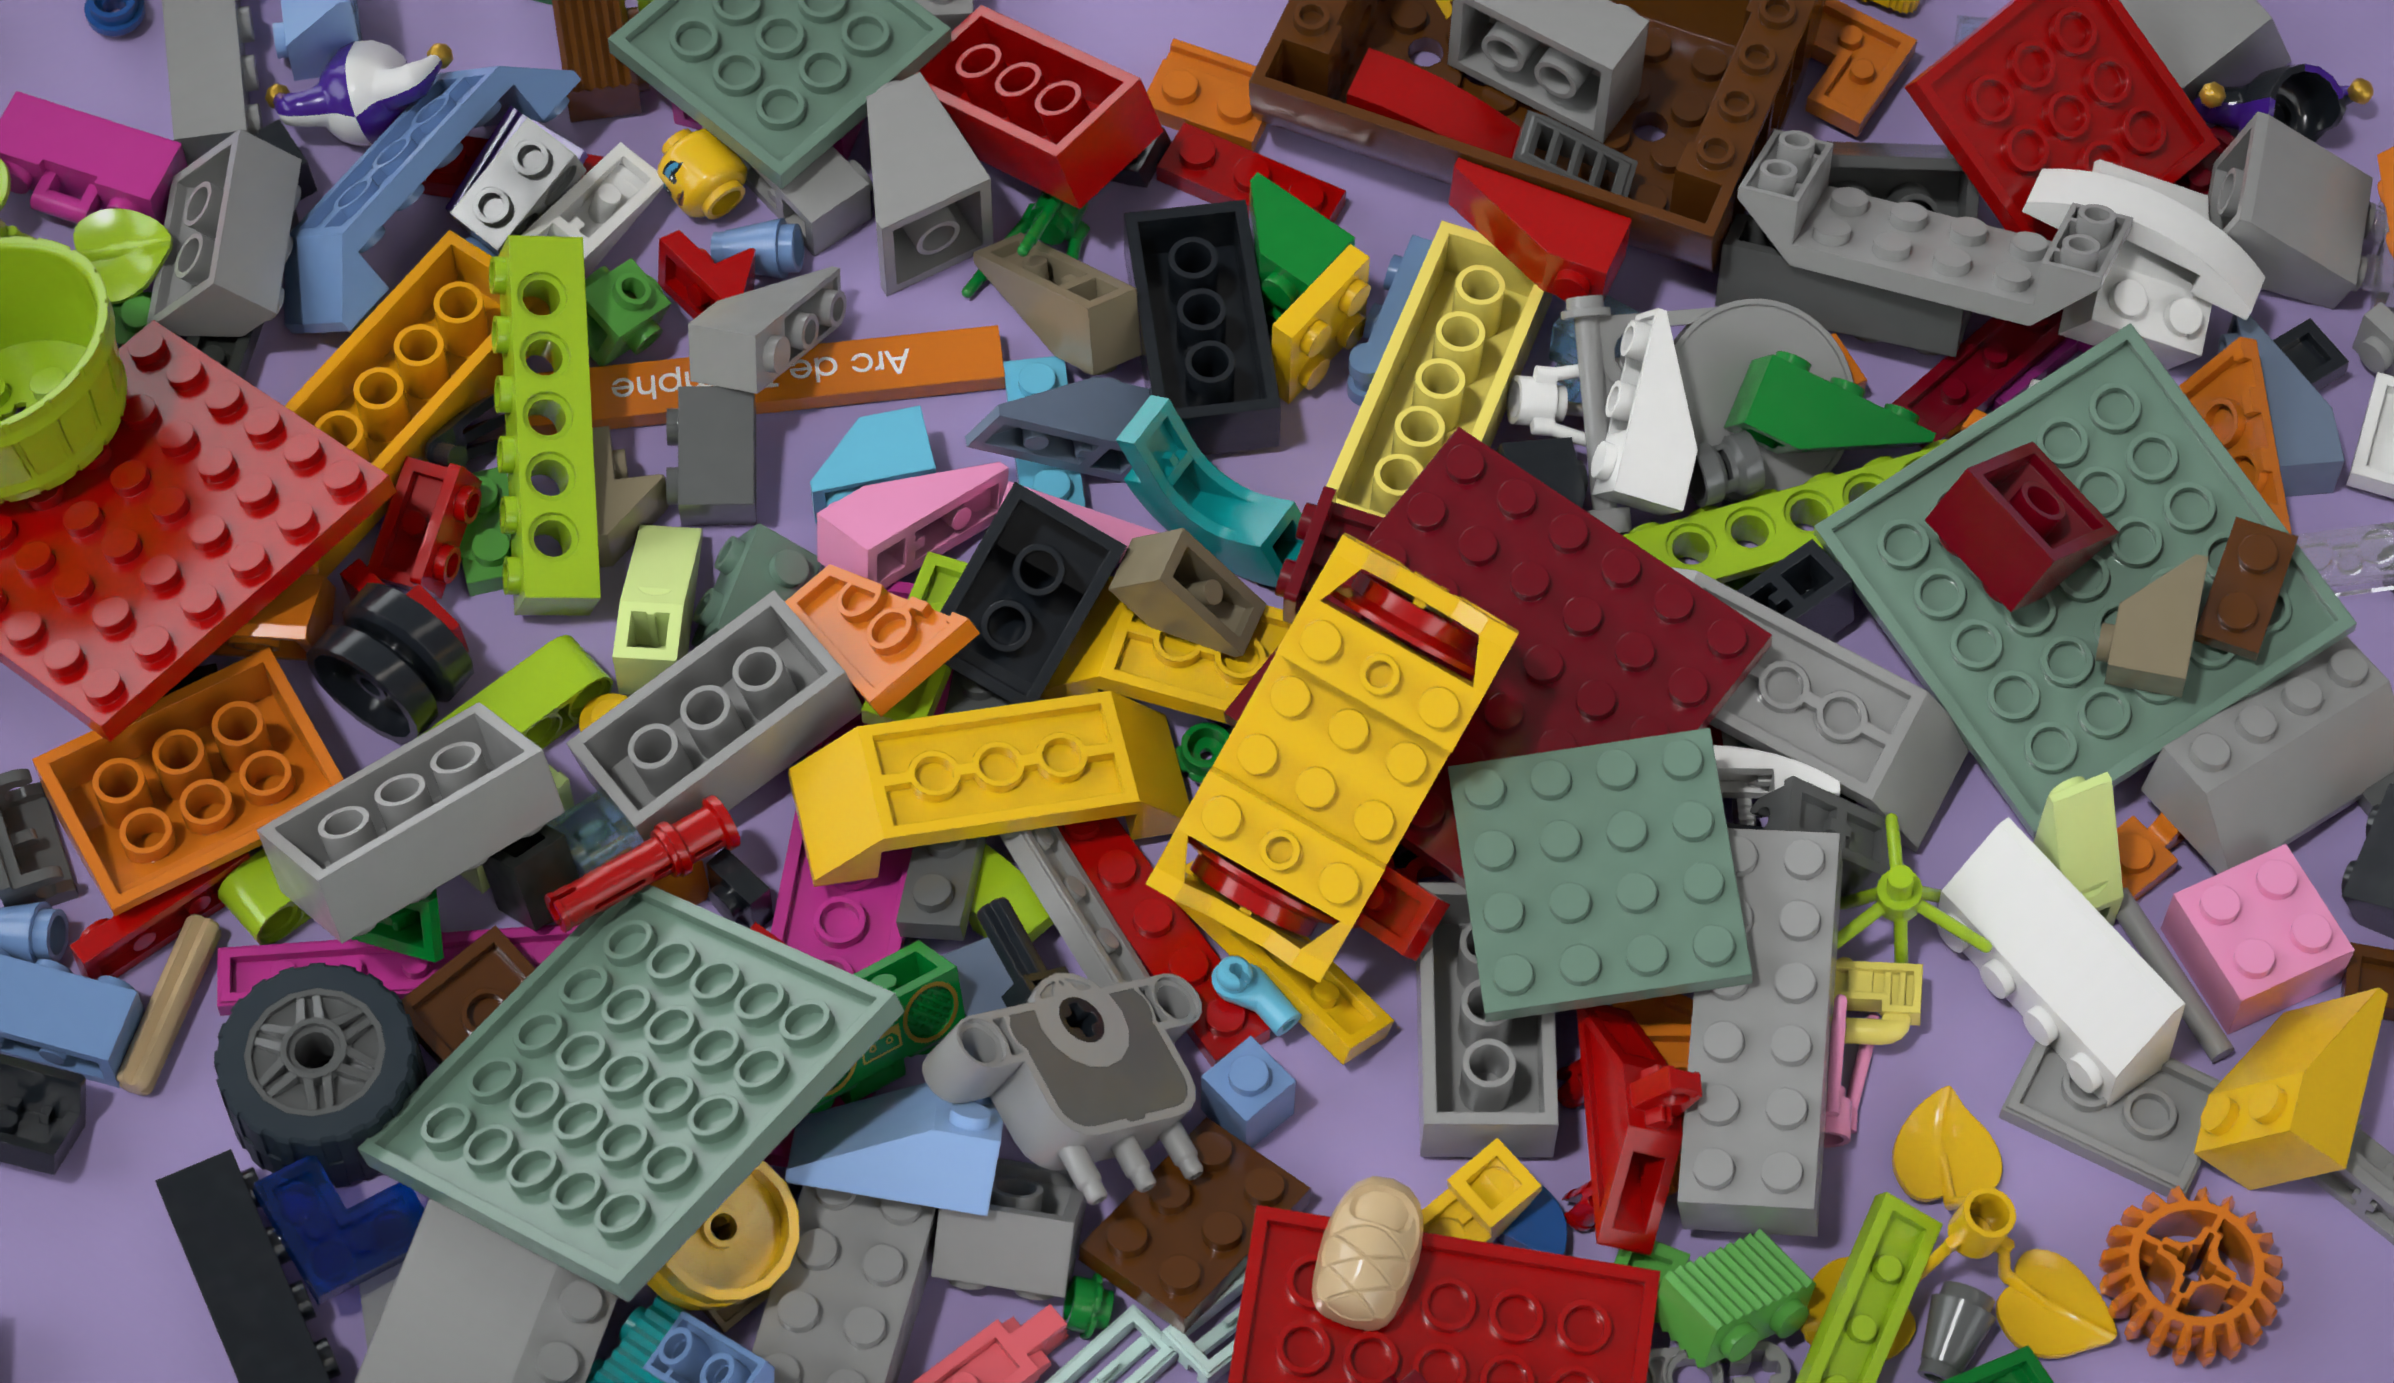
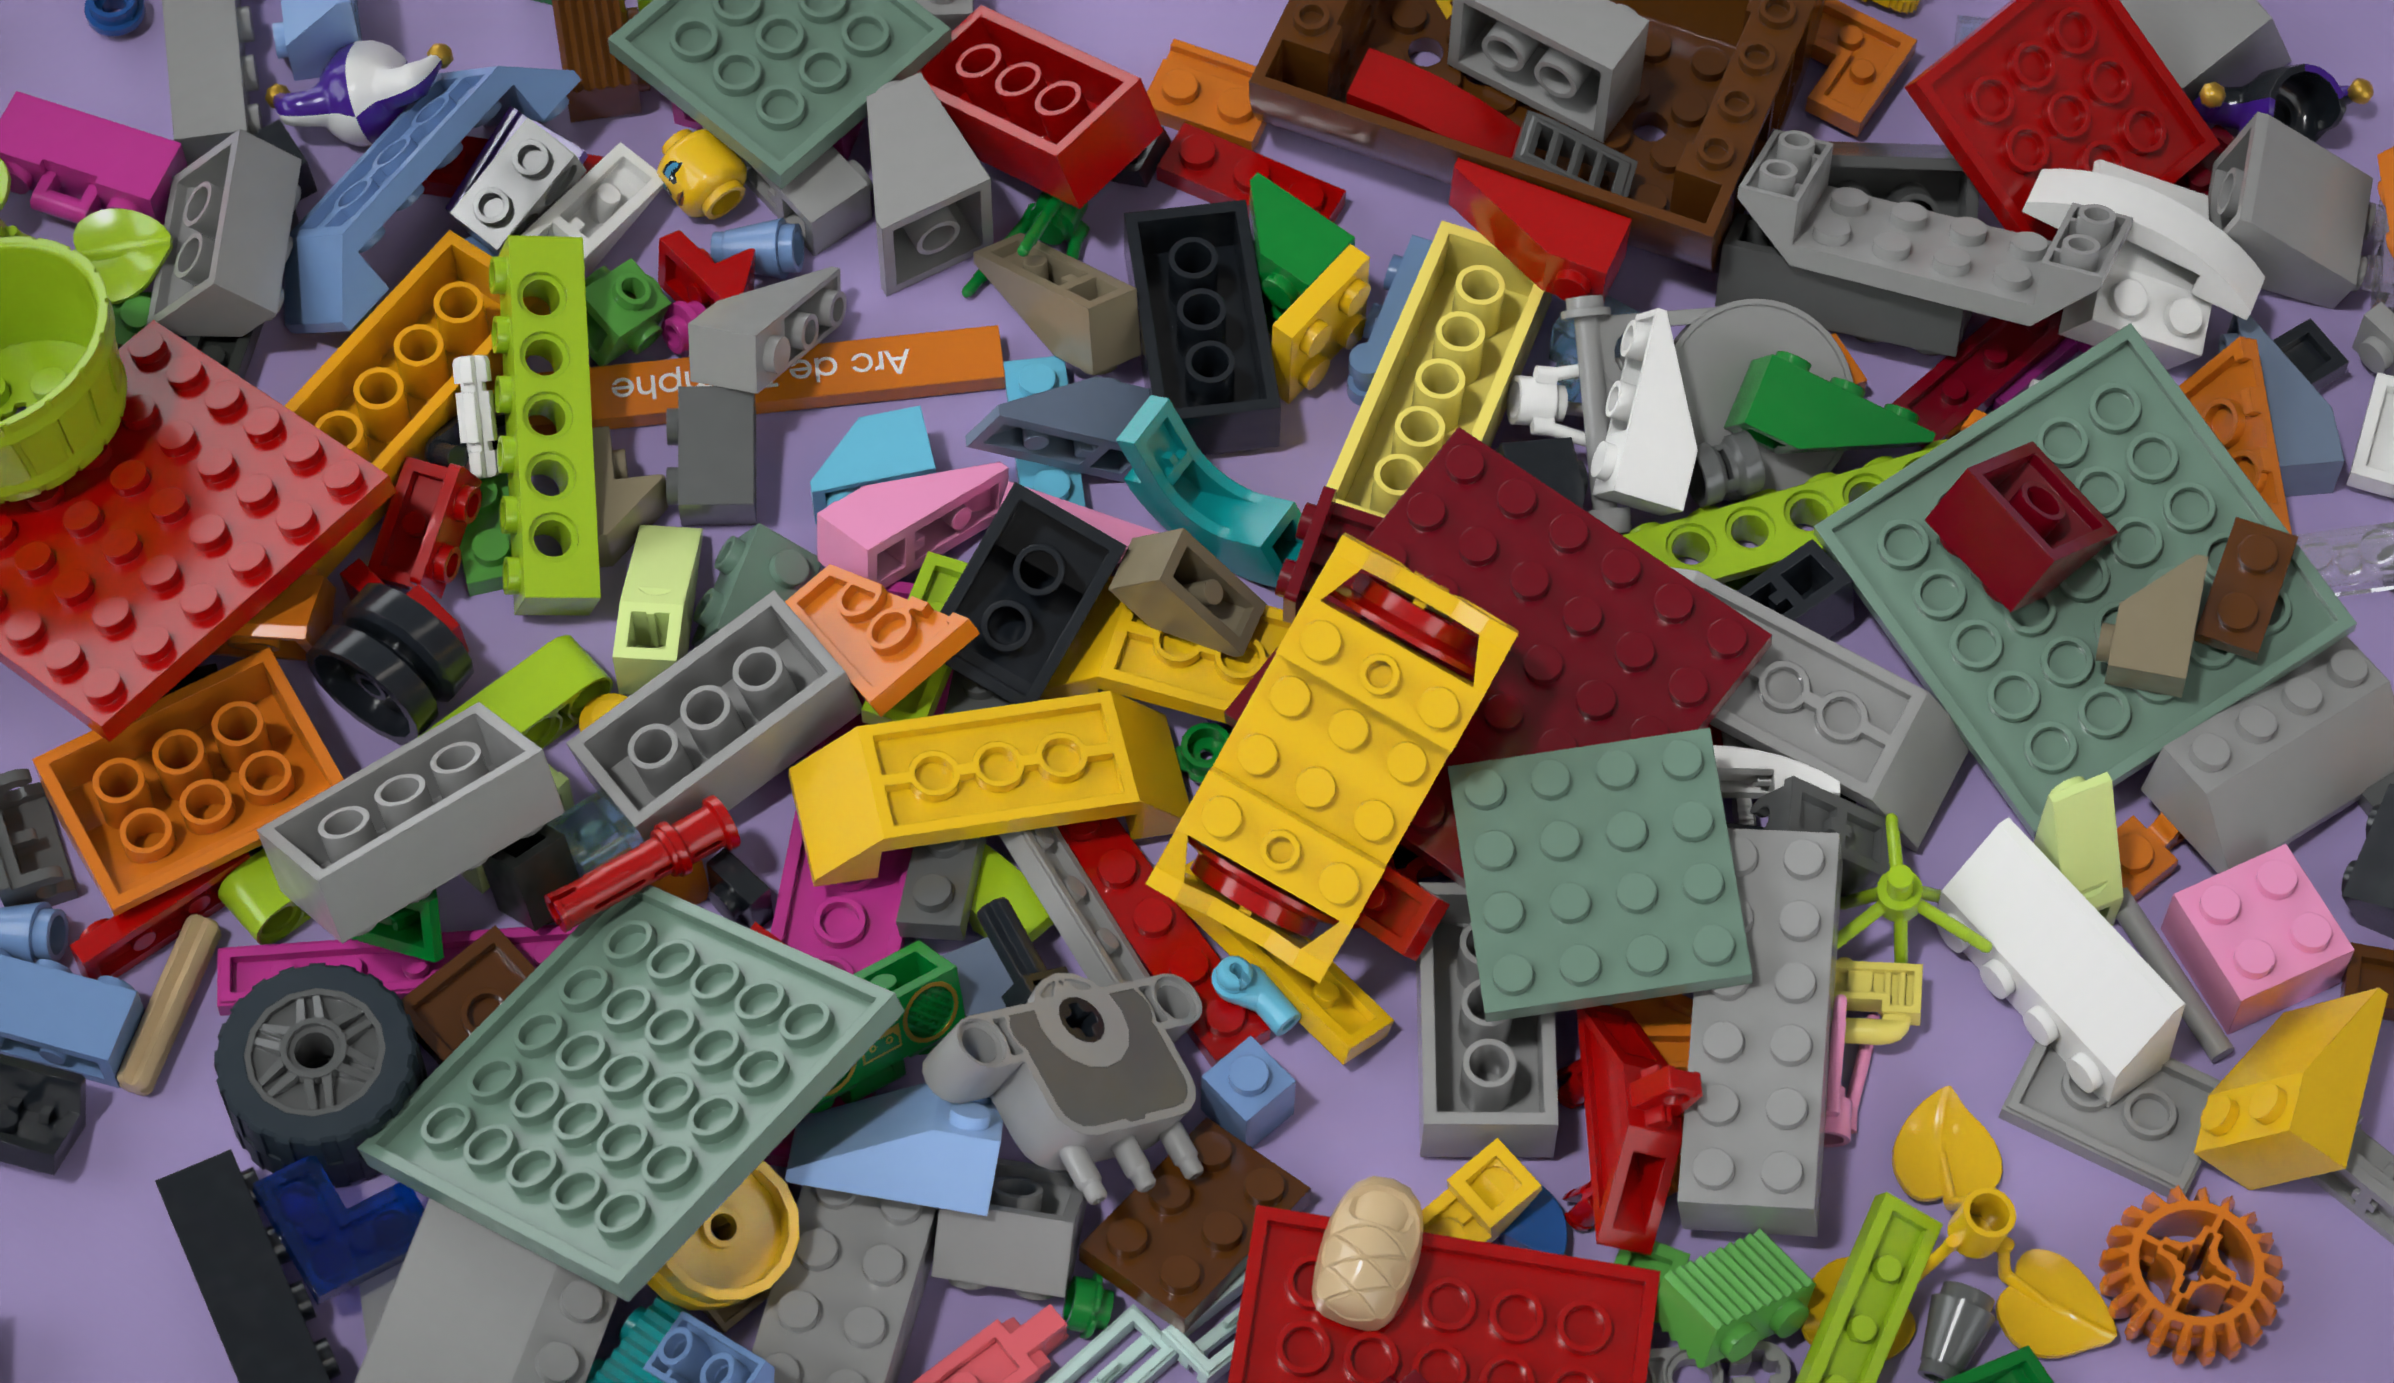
none -> white axle [452,355,500,478]
none -> dark pink plate [661,301,706,358]

